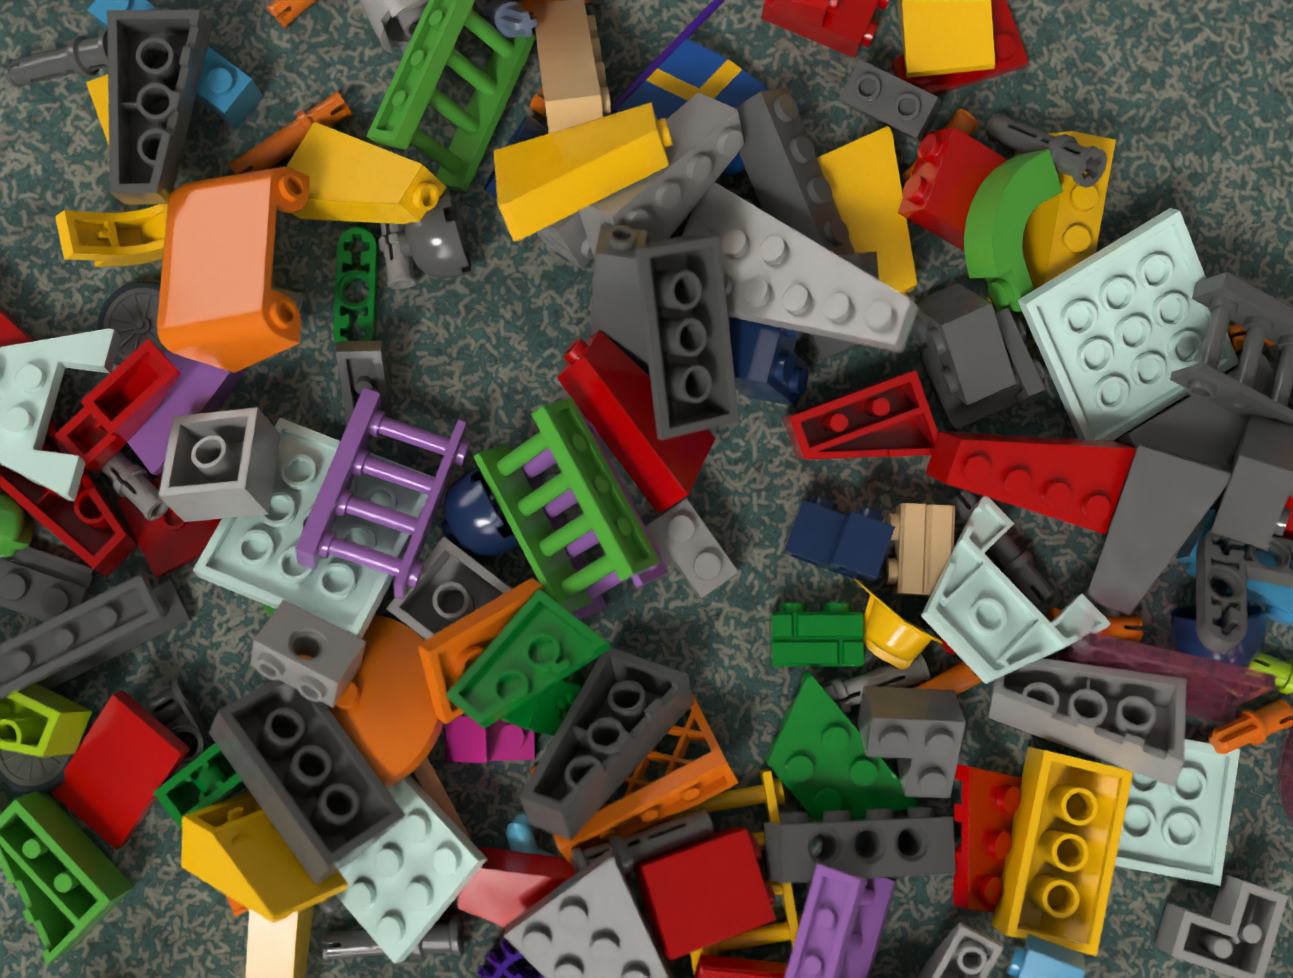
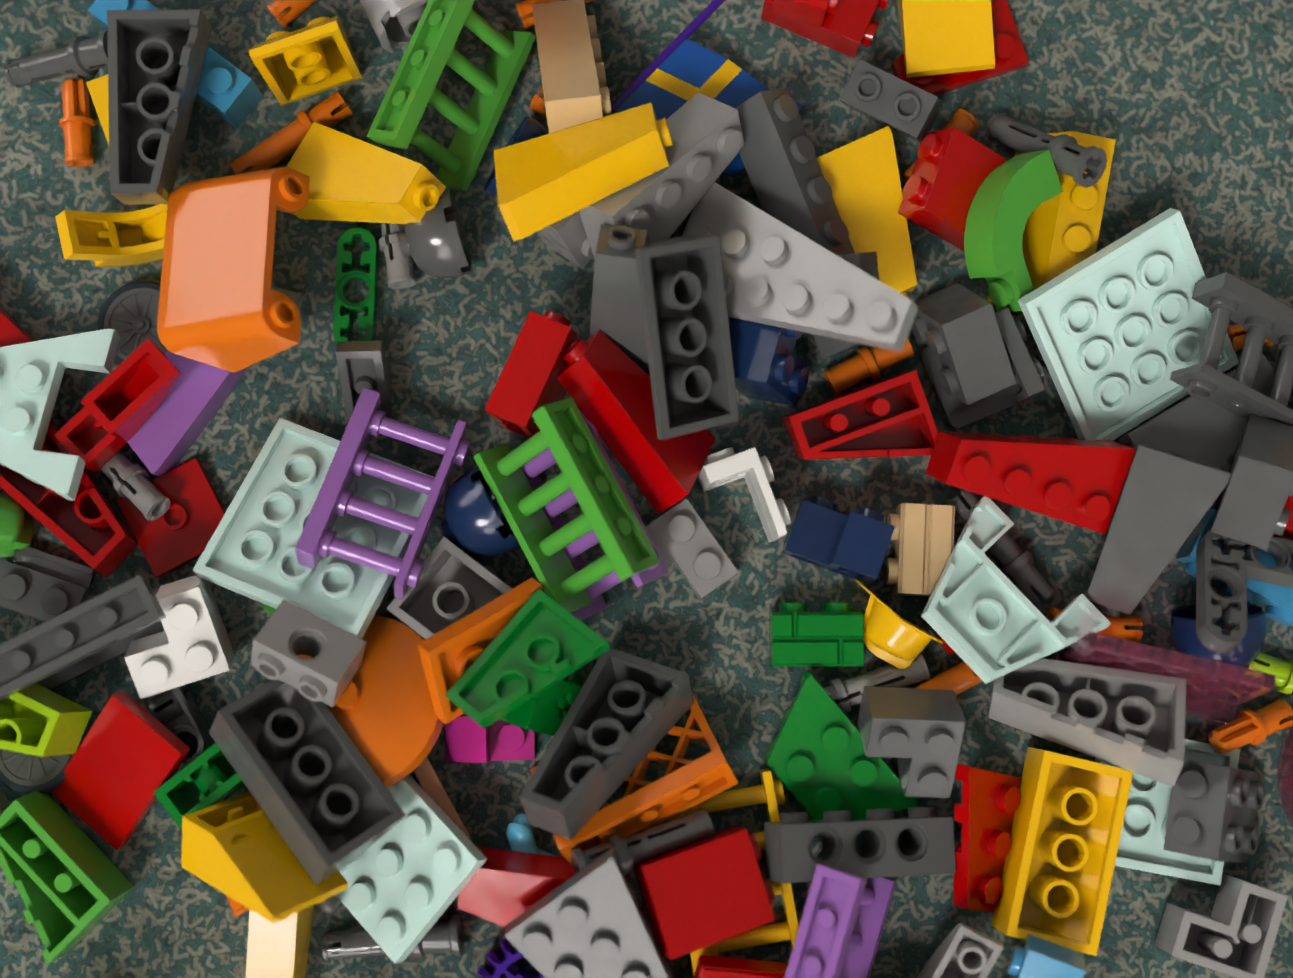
light grey brick [158,407,281,522] -> none
sand blue axle [483,1,538,38] -> none
none -> orange axle [59,78,95,167]
none -> white brick [124,575,234,699]
none -> yellow slope [248,16,362,106]
none -> red brick [484,311,578,439]
none -> white bracket [697,447,791,543]
none -> orange pin [823,338,914,396]
none -> dark grey bracket [1163,760,1265,863]

